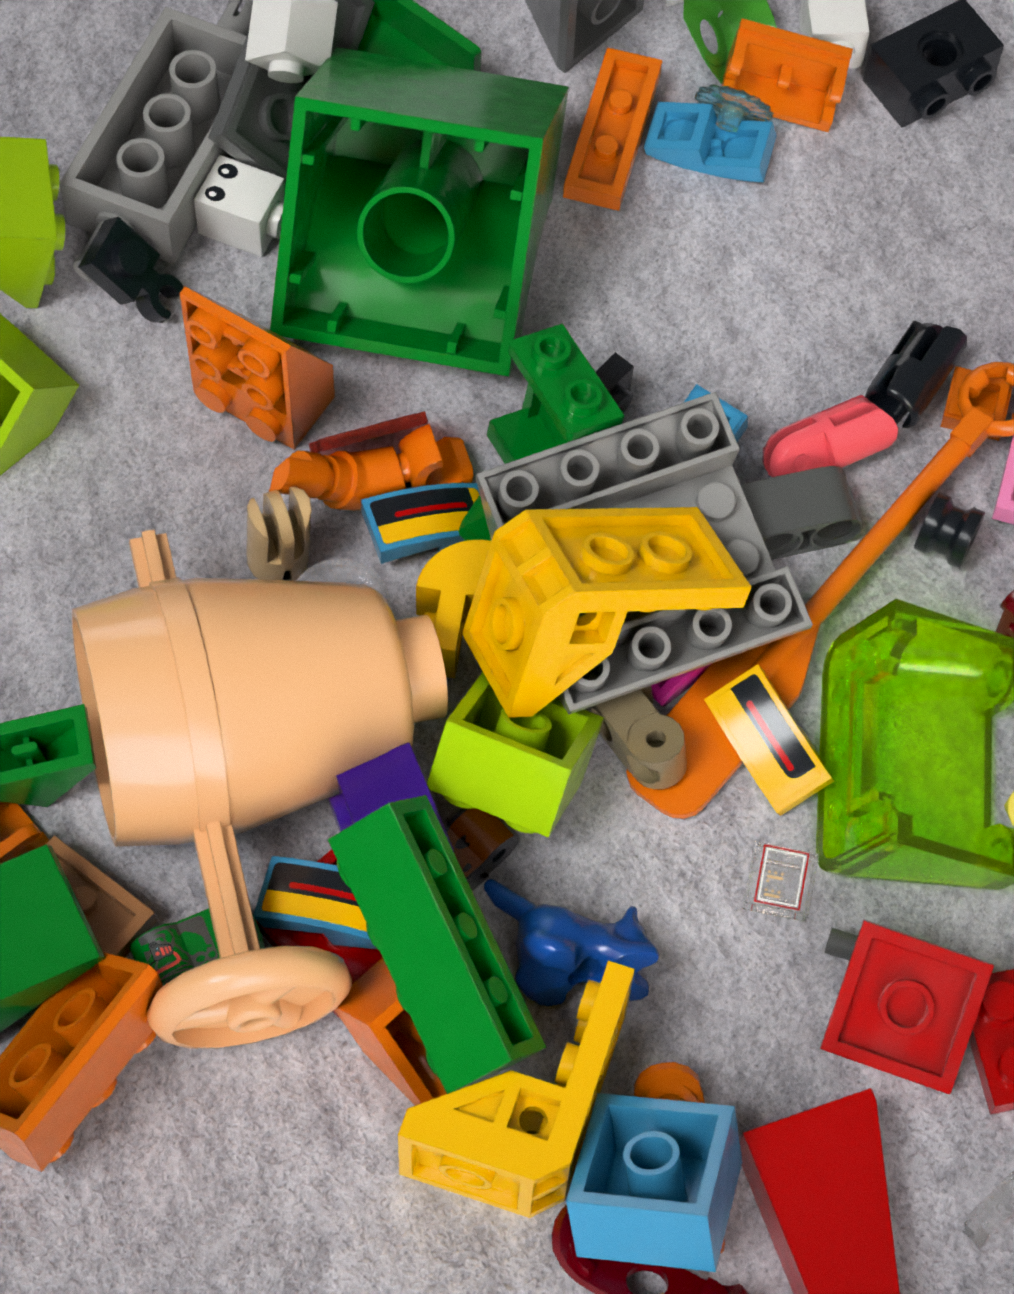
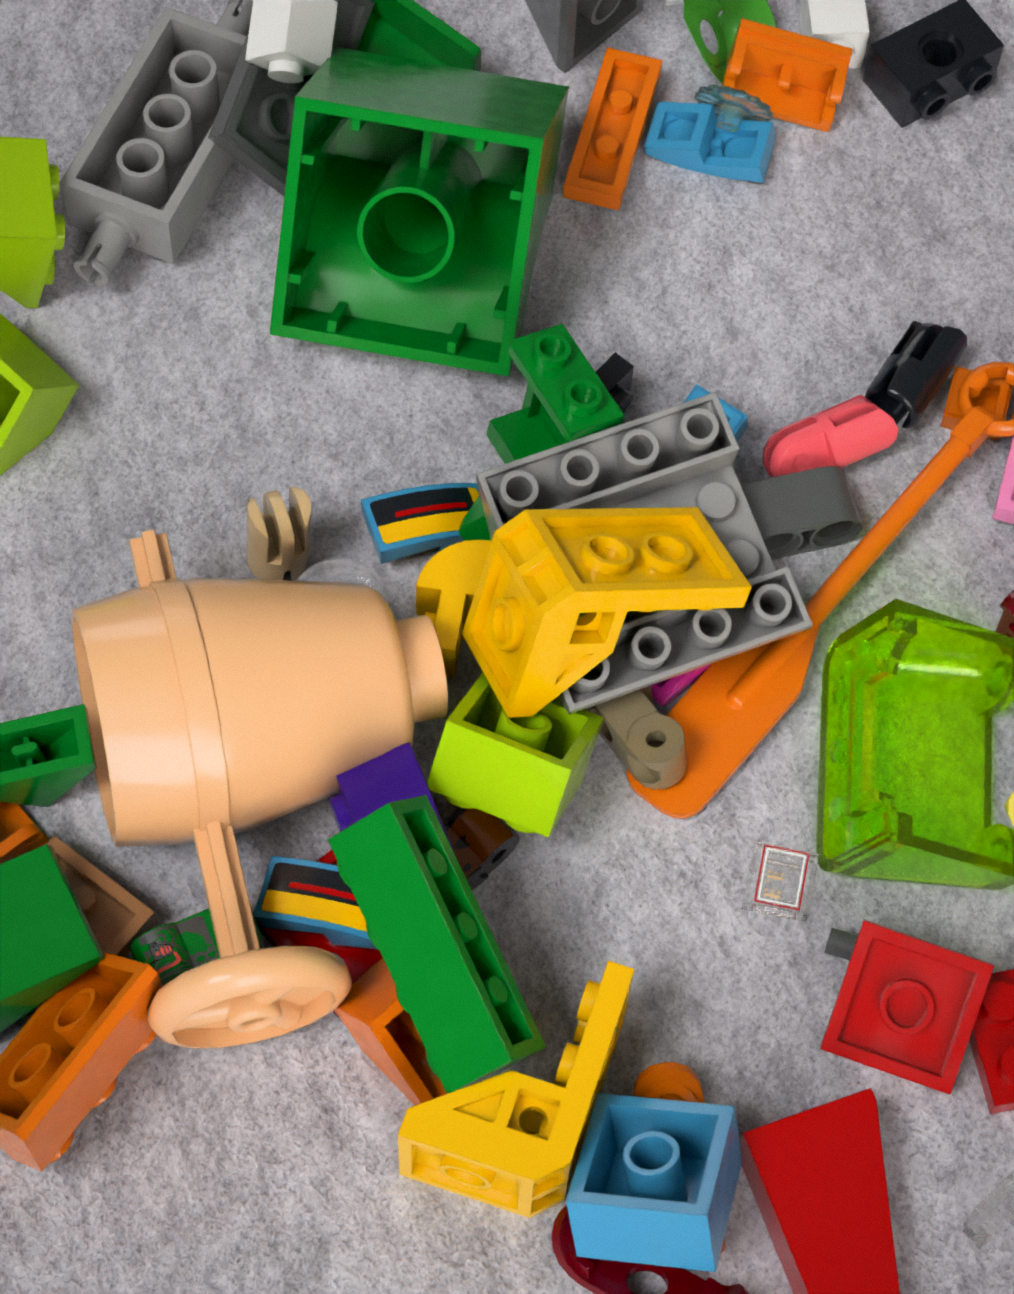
black plate [78,216,184,323] -> none
orange slope [180,286,335,450] -> none
white brick [194,155,285,257] -> none
orange piece [269,423,473,511] -> none
clear red piece [308,411,428,454] -> none
blue animal [484,879,659,1006] -> none
slope [704,664,834,816] -> none
black wheel [914,492,985,569] -> none

